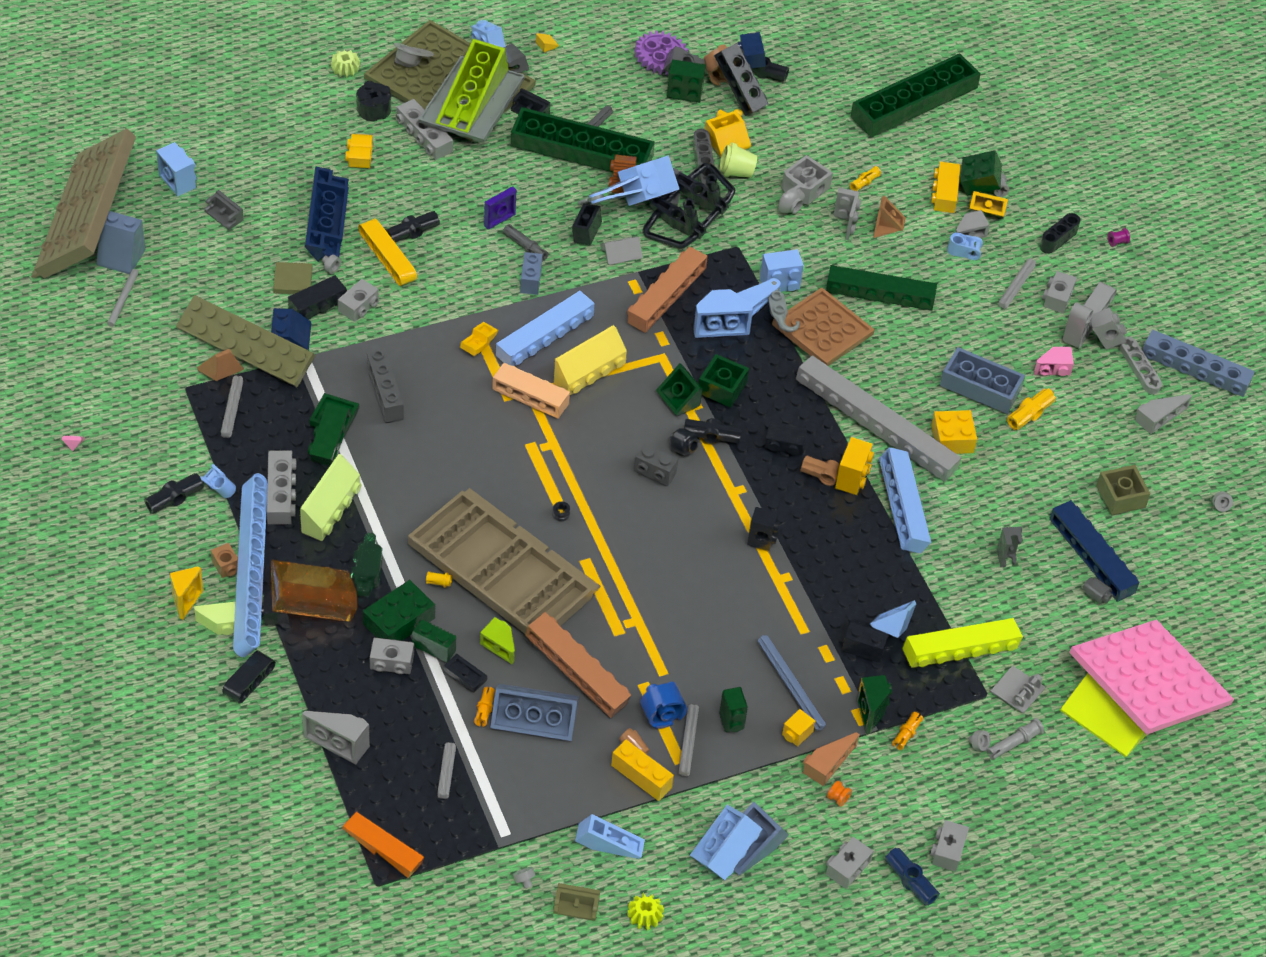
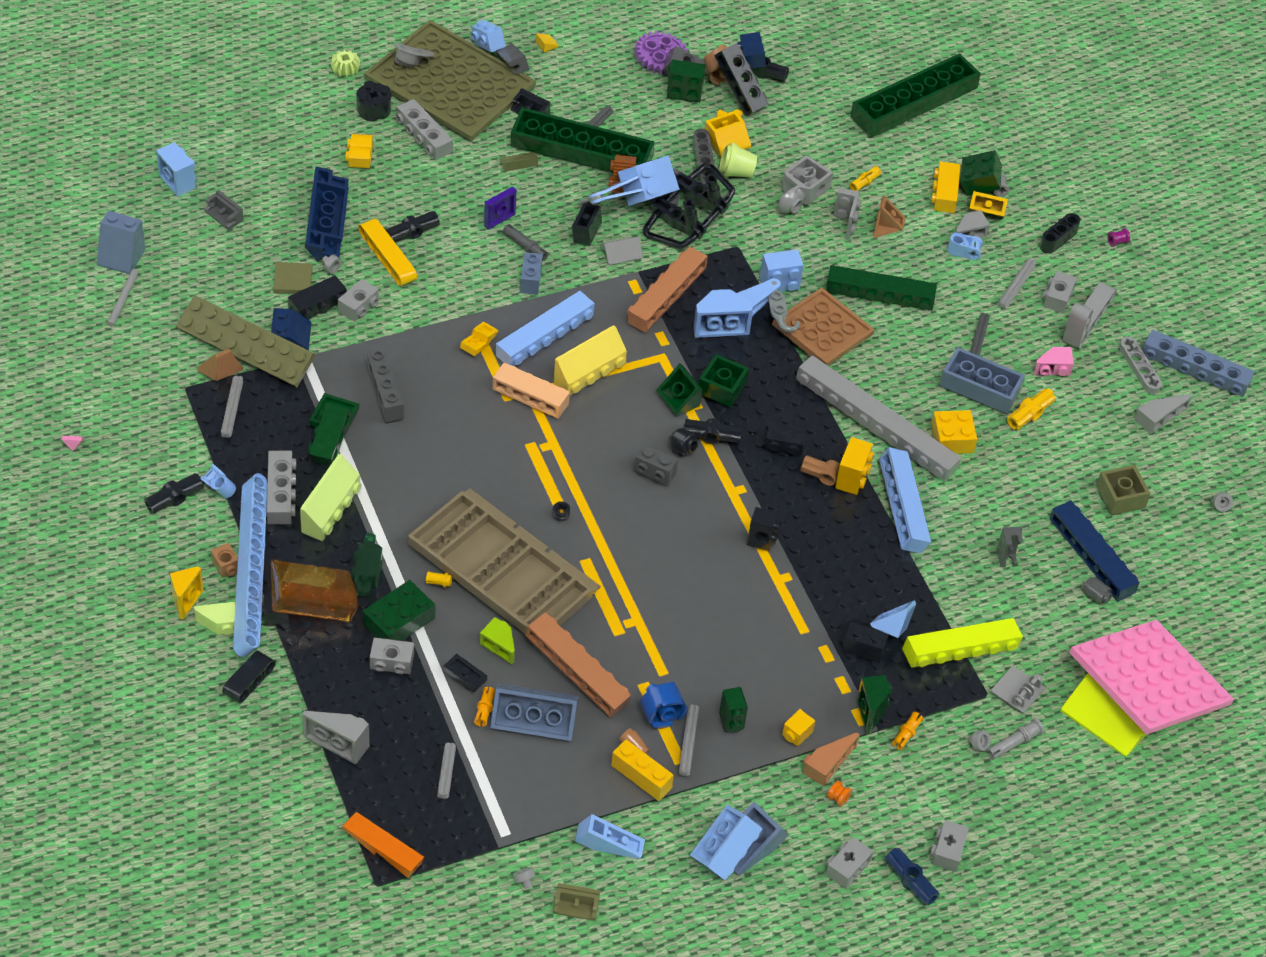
dark tan door [31,129,136,279] -> none
dark green brick [412,619,456,662] -> none
piece [418,39,525,142] -> none
neon yellow gear [627,892,664,931] -> none
sand blue axle [758,635,826,731] -> none
light grey brick [1091,308,1127,350] -> none
none -> olive slope [500,152,538,172]
none -> dark grey axle [970,312,990,356]

